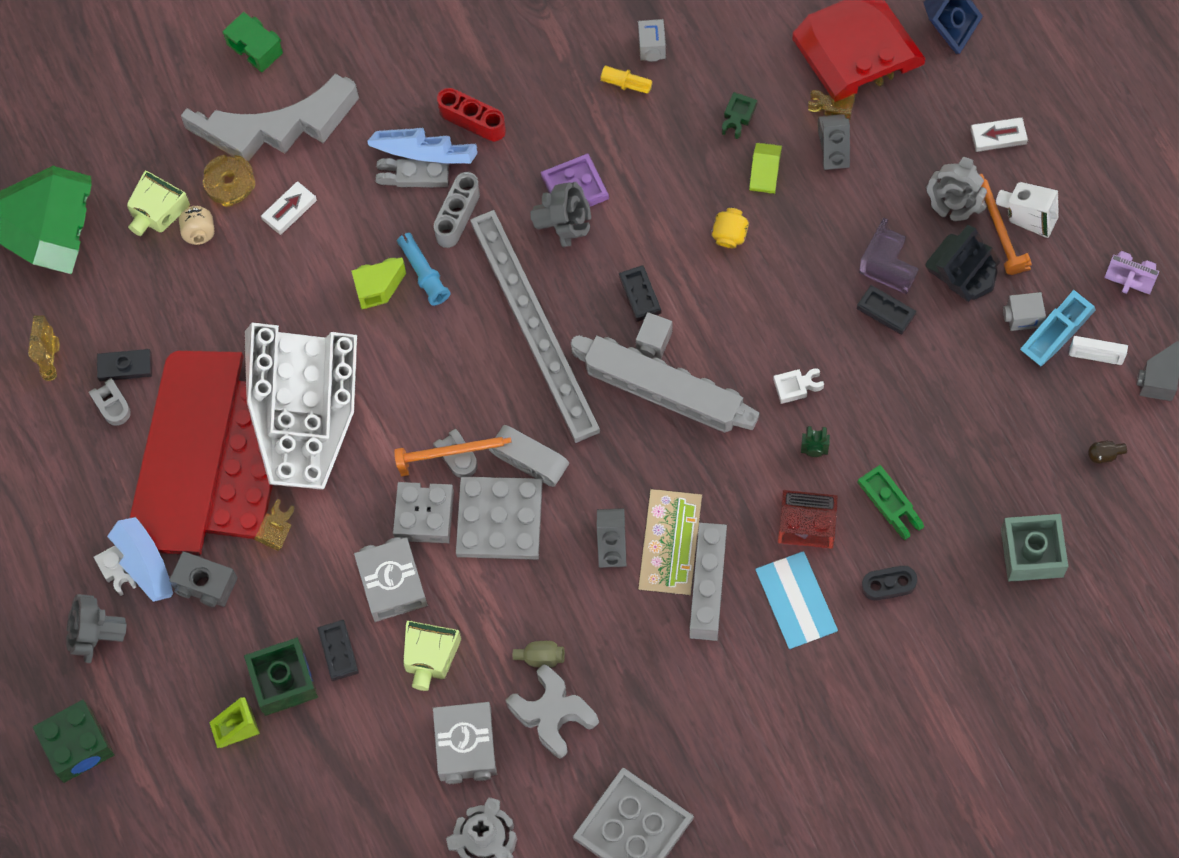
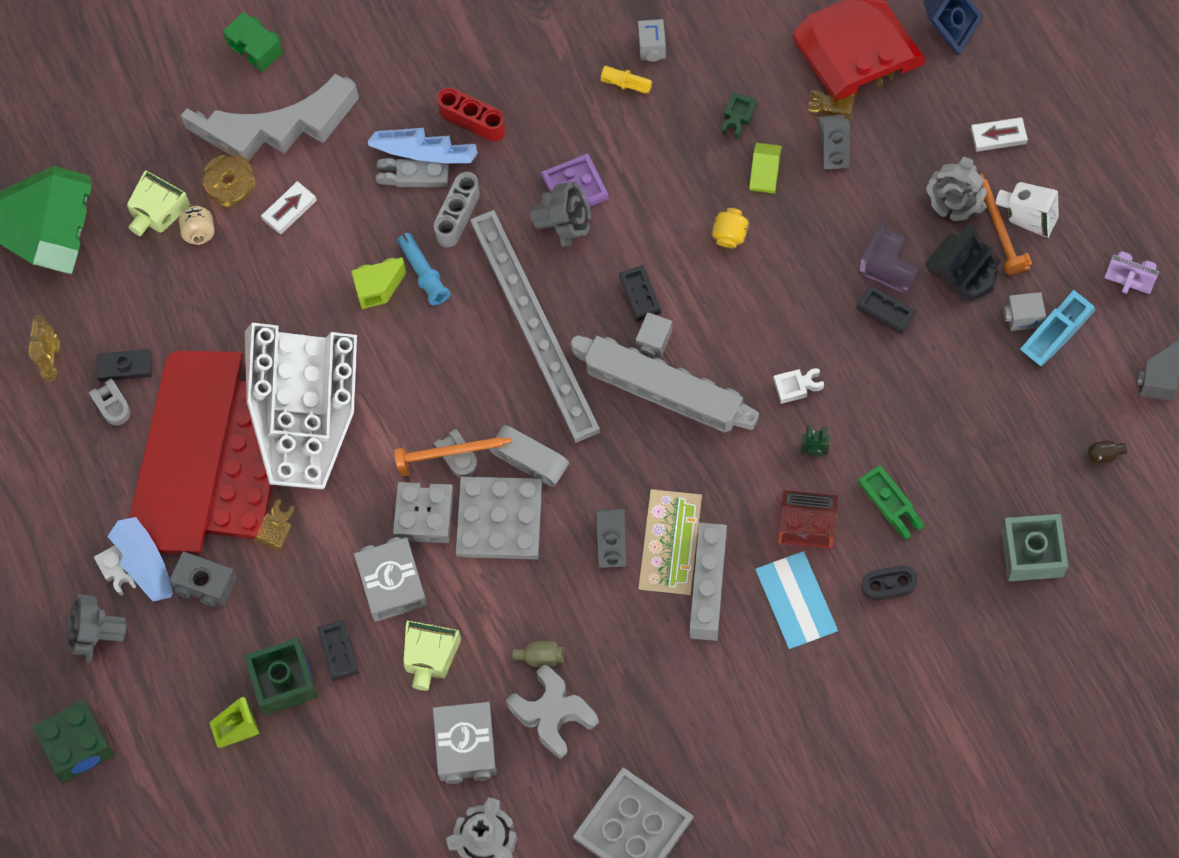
white tile [1069,336,1128,365] -> none

